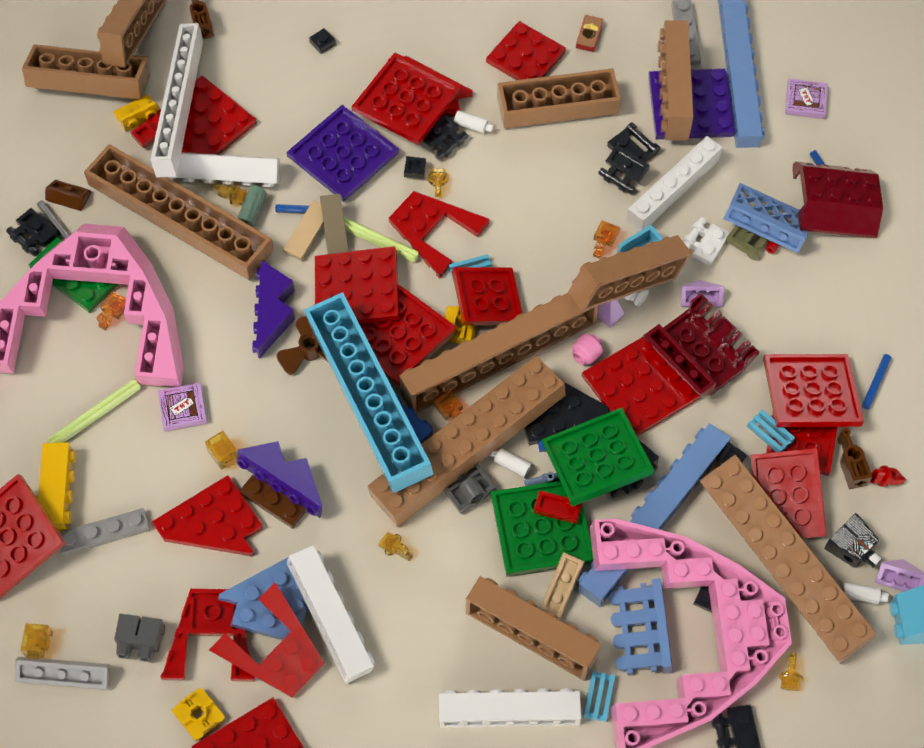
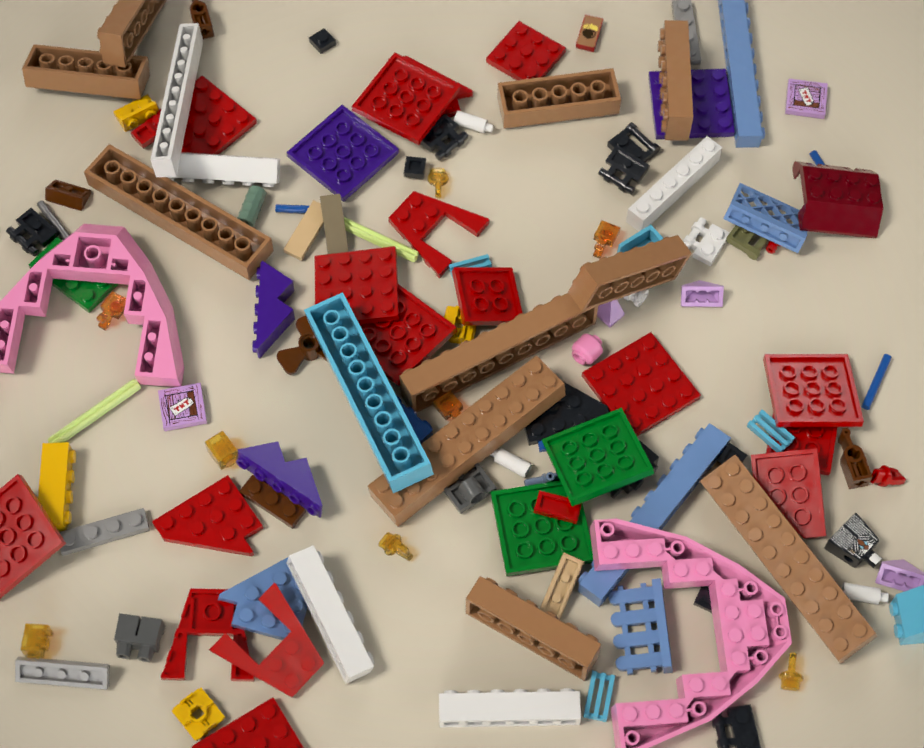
clear yellow piece [214,184,247,205] -> none
dark red slope [643,293,760,397] -> none

